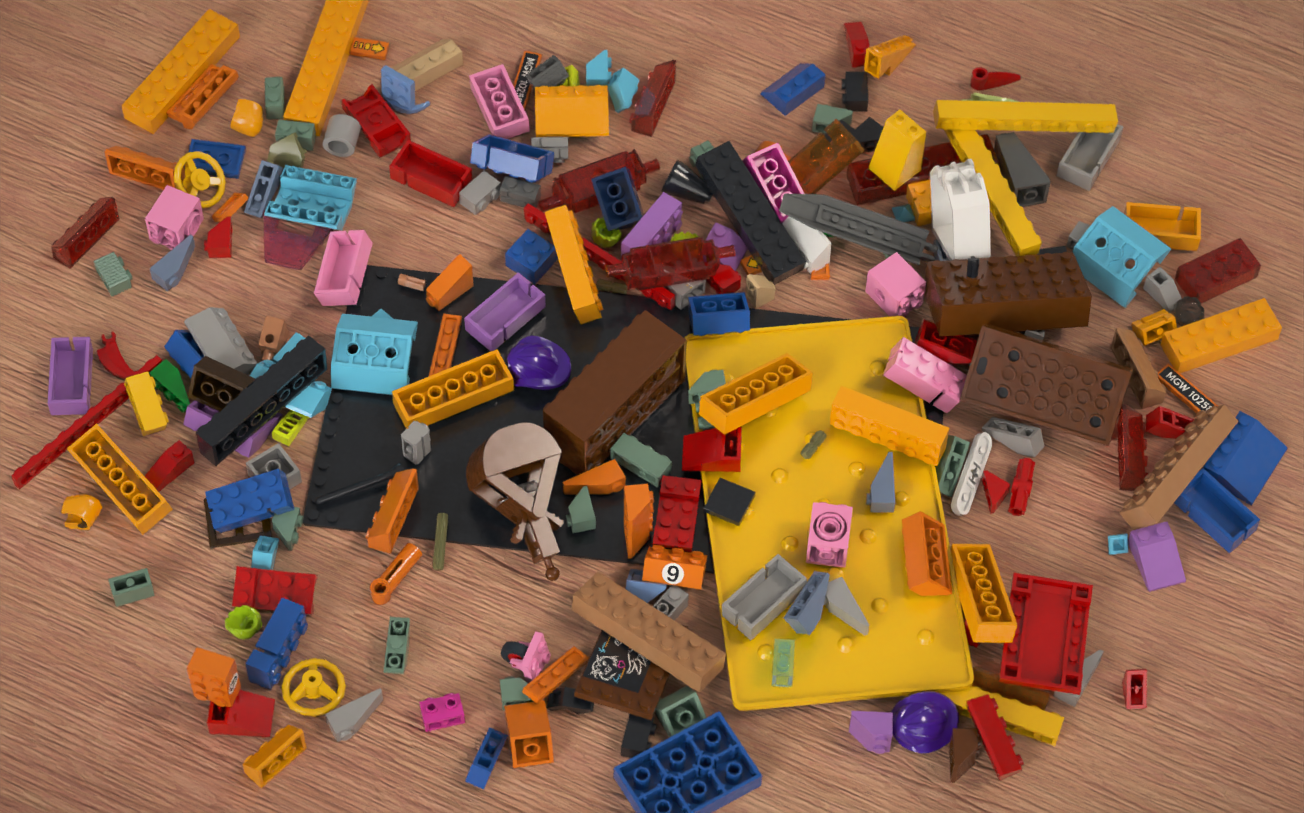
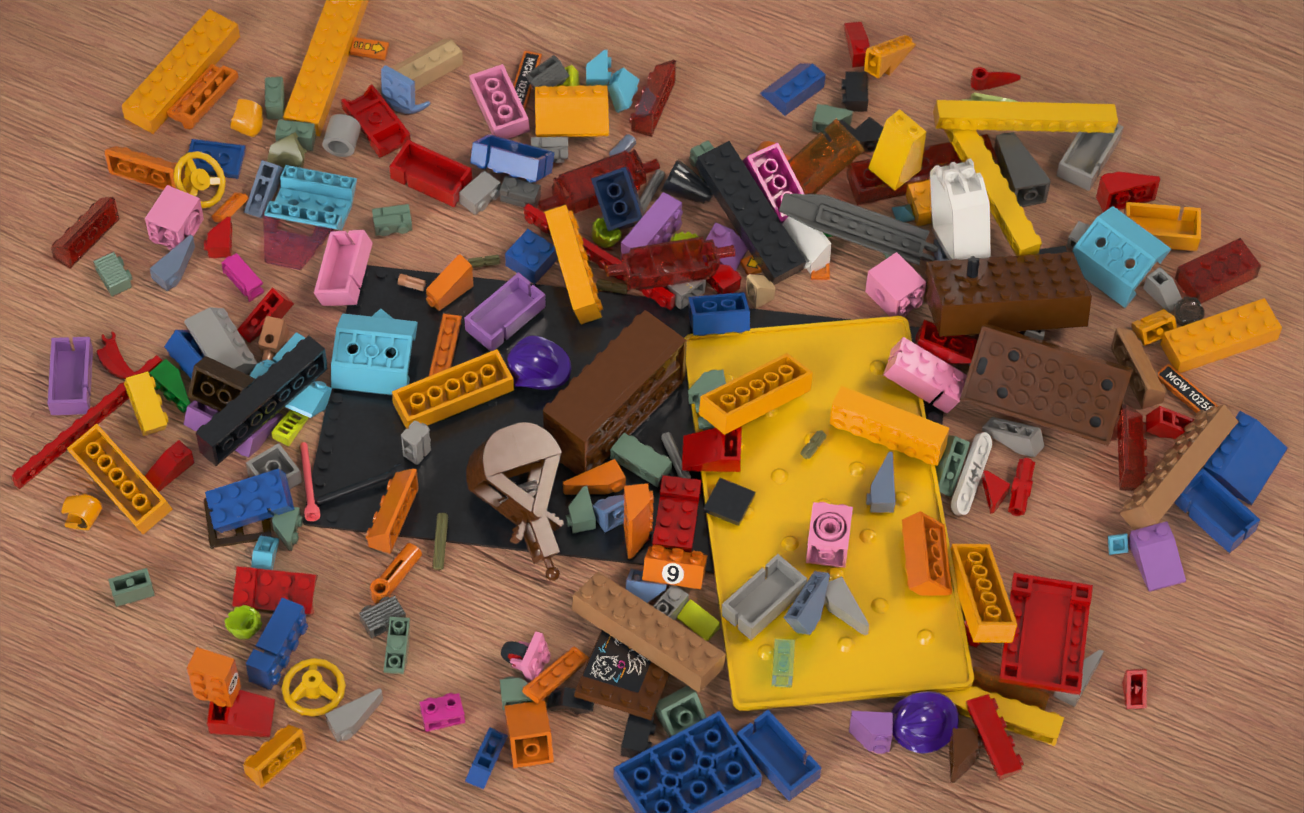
none -> dark pink window [221,253,264,302]
none -> red slope [237,287,295,343]
none -> coral piece [300,442,320,521]
none -> dark grey brick [359,595,406,639]
none -> sand green brick [372,204,412,236]
none -> olive piece [468,255,500,268]
none -> medium blue slope [593,495,624,532]
none -> sand blue bar [609,134,636,165]
none -> light grey axle [639,169,665,212]
none -> light grey axle [661,432,691,479]
none -> neon yellow slope [677,599,720,642]
none -> blue piece [737,710,821,801]
none -> red slope [1096,171,1161,212]

